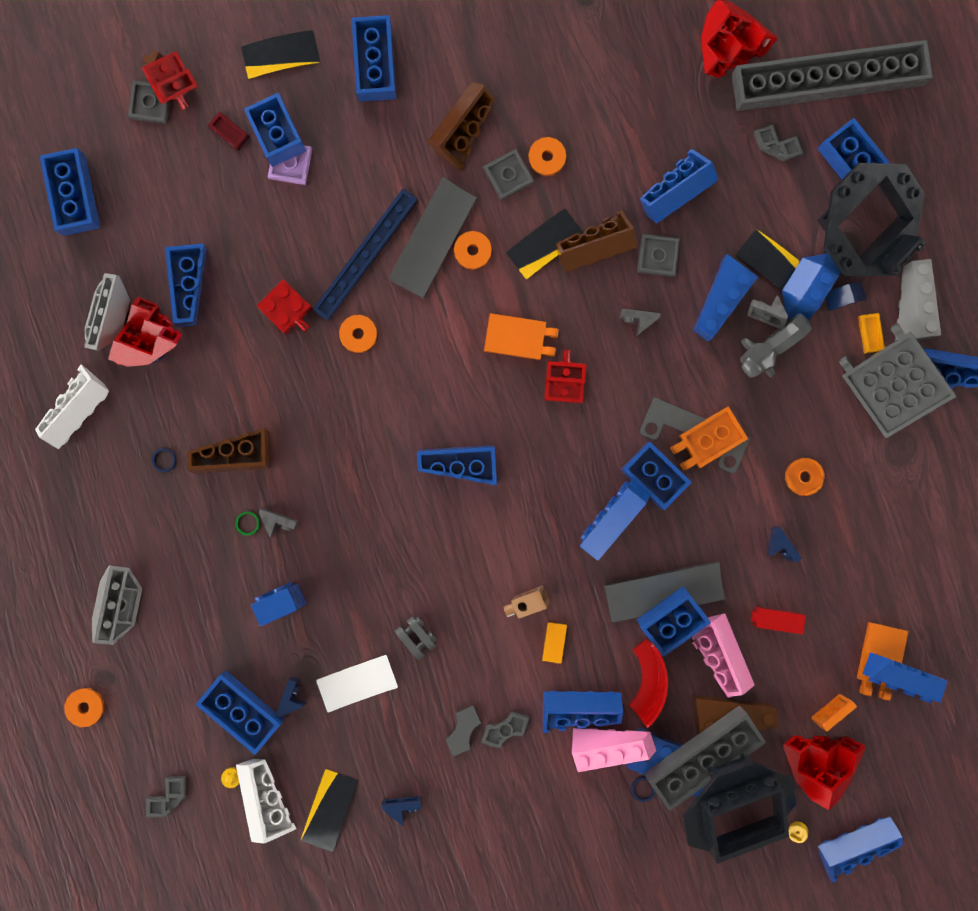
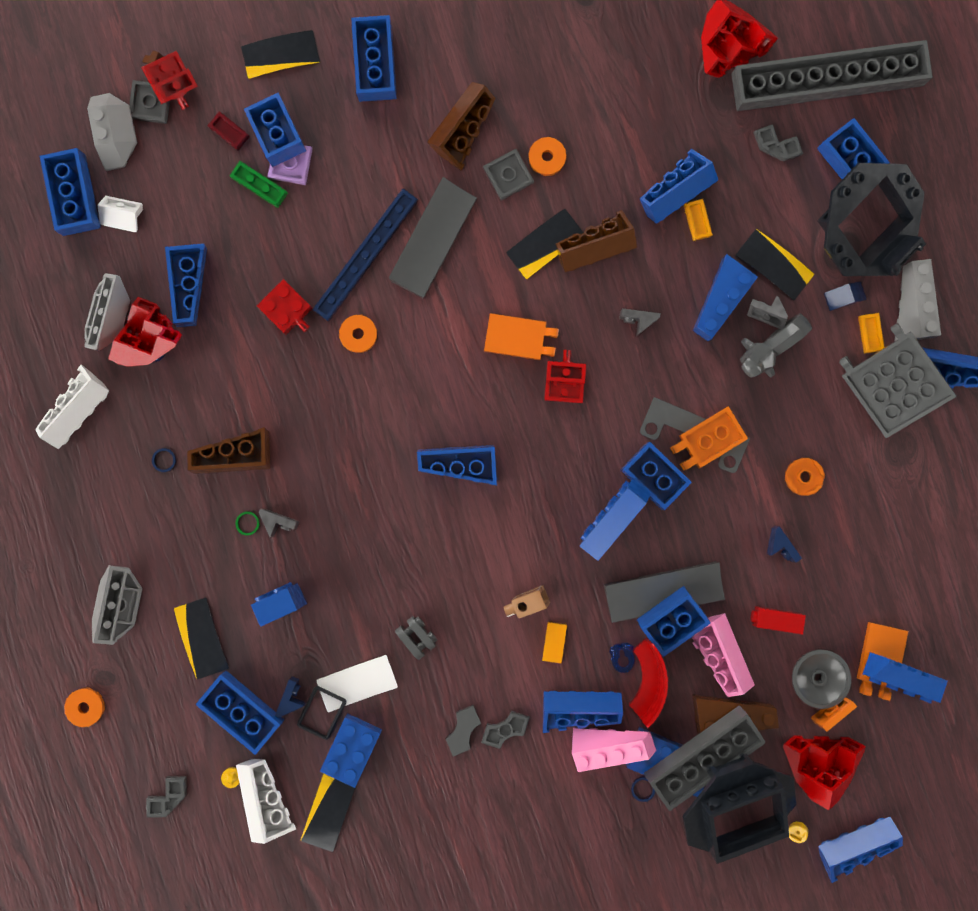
dark blue slope [381,796,422,826] -> none
orange tile [454,231,492,270] -> none
dark grey tile [637,234,680,277] -> none
blue wedge [782,254,840,321] -> none
none -> light grey wedge [87,93,137,171]
none -> white panel [98,195,143,232]
none -> black sticker [174,598,229,679]
none -> green tile [230,161,288,208]
none -> black piece [297,686,346,740]
none -> blue brick [320,713,382,788]
none -> clear blue piece [609,643,635,673]
none -> light orange tile [684,199,713,241]
none -> dark grey dish [792,649,851,709]

